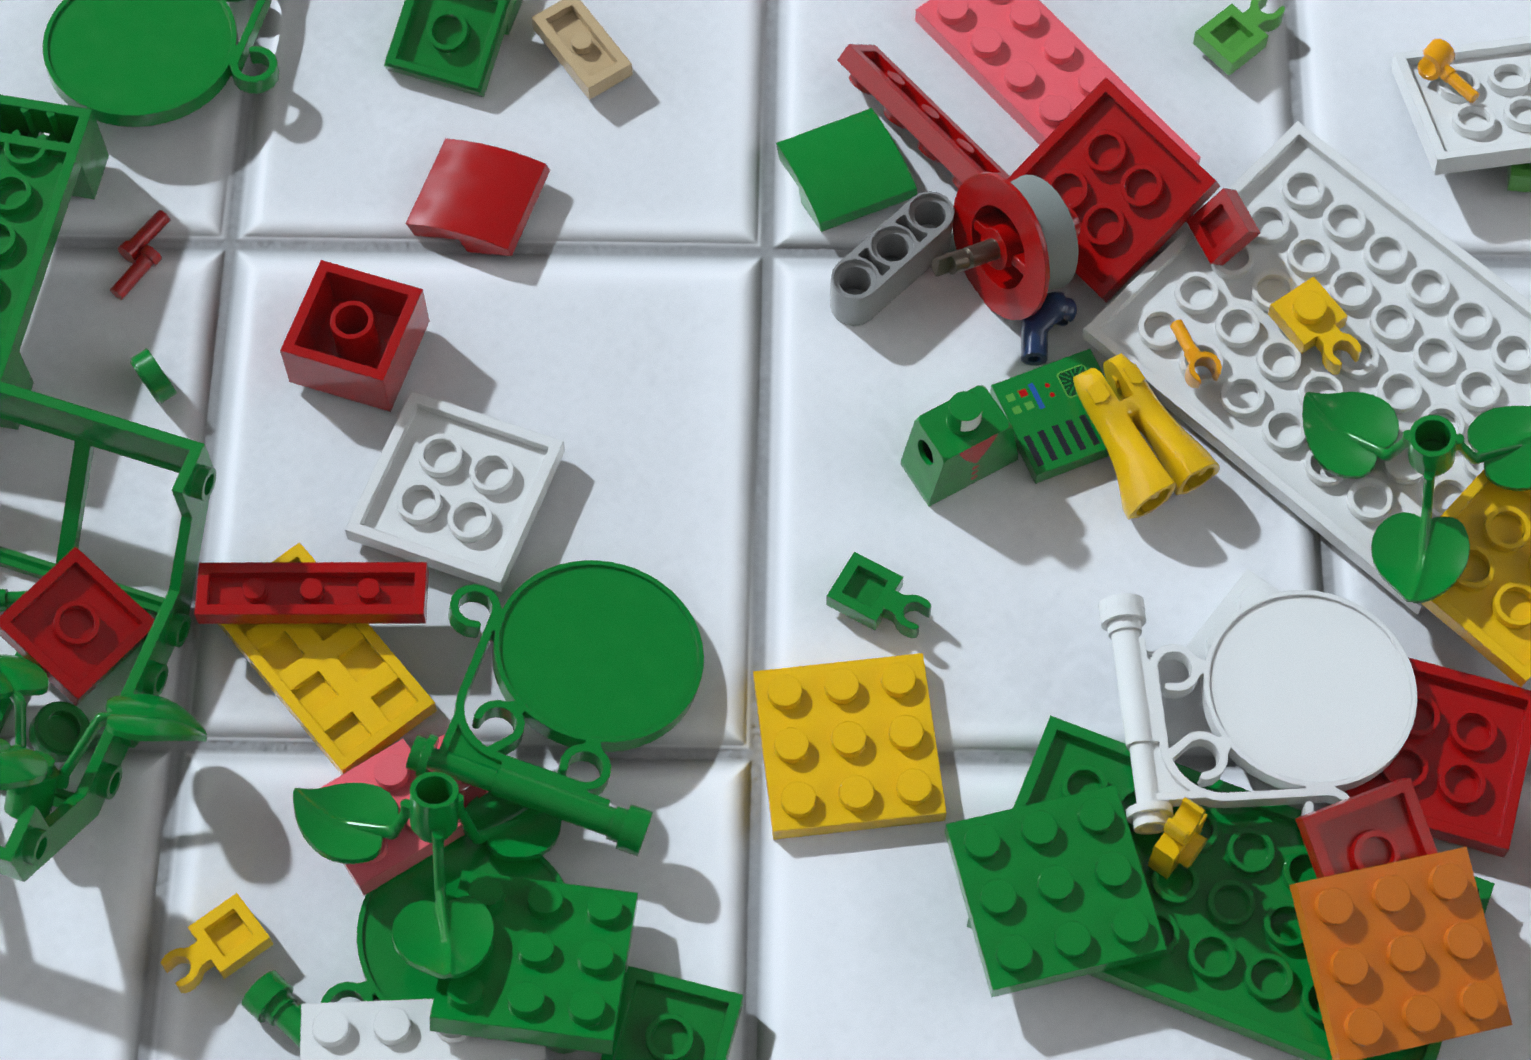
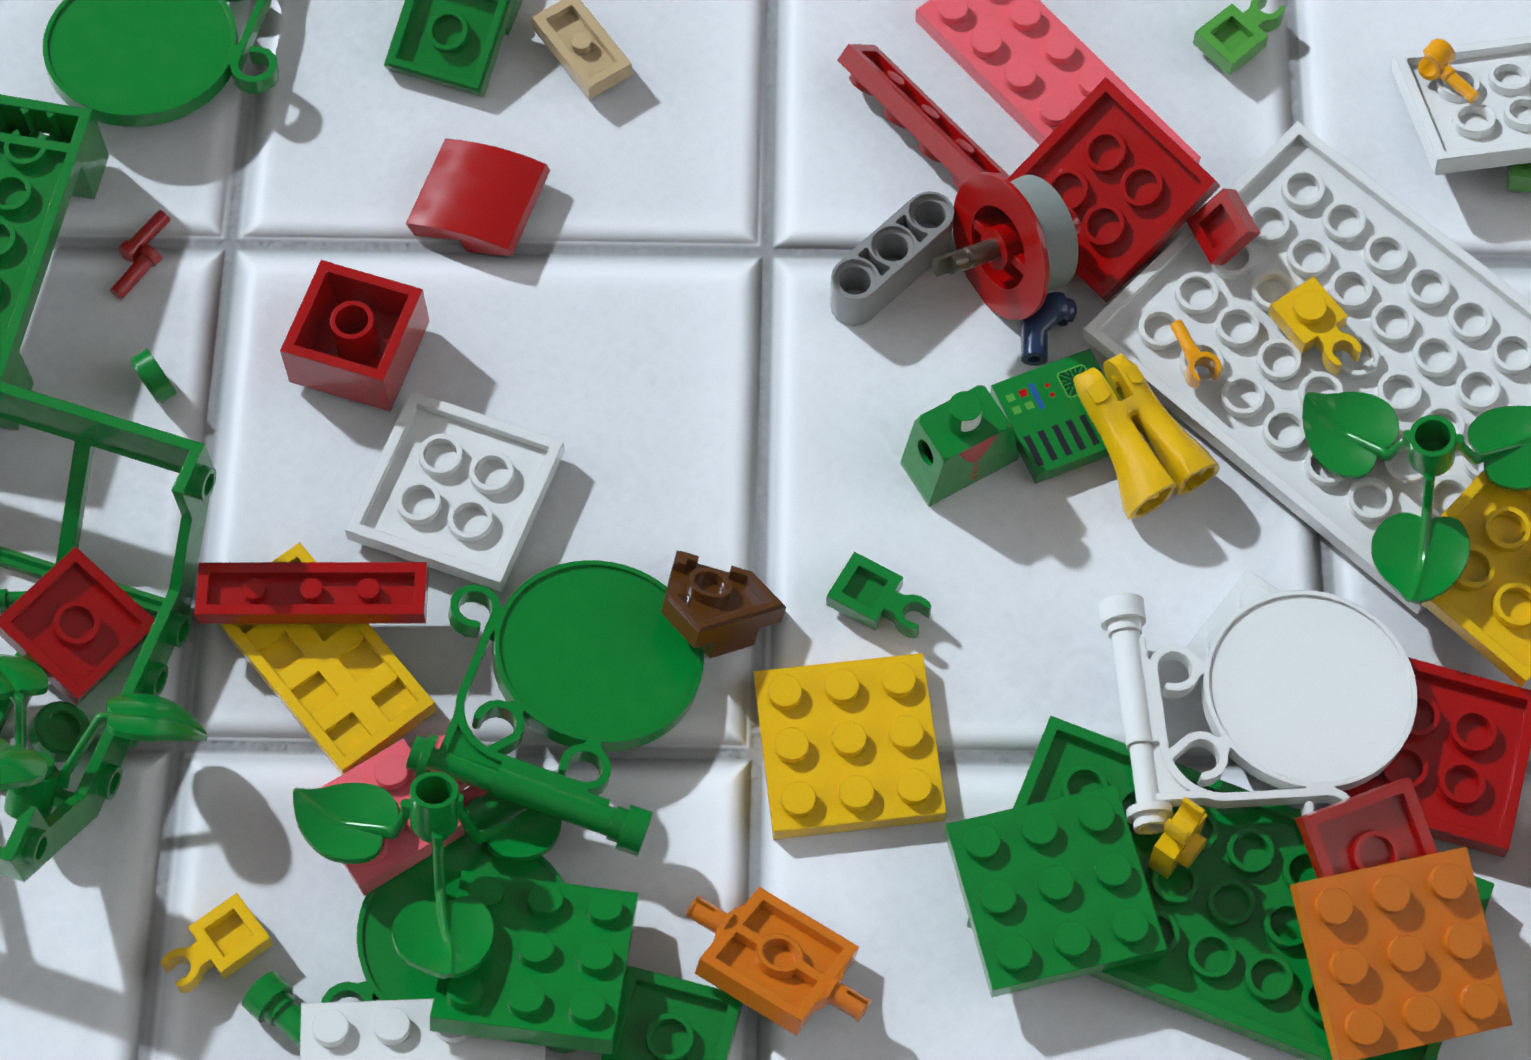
green slope [776,108,918,232] -> none
none -> reddish brown plate [661,550,786,658]
none -> orange plate [686,887,872,1036]

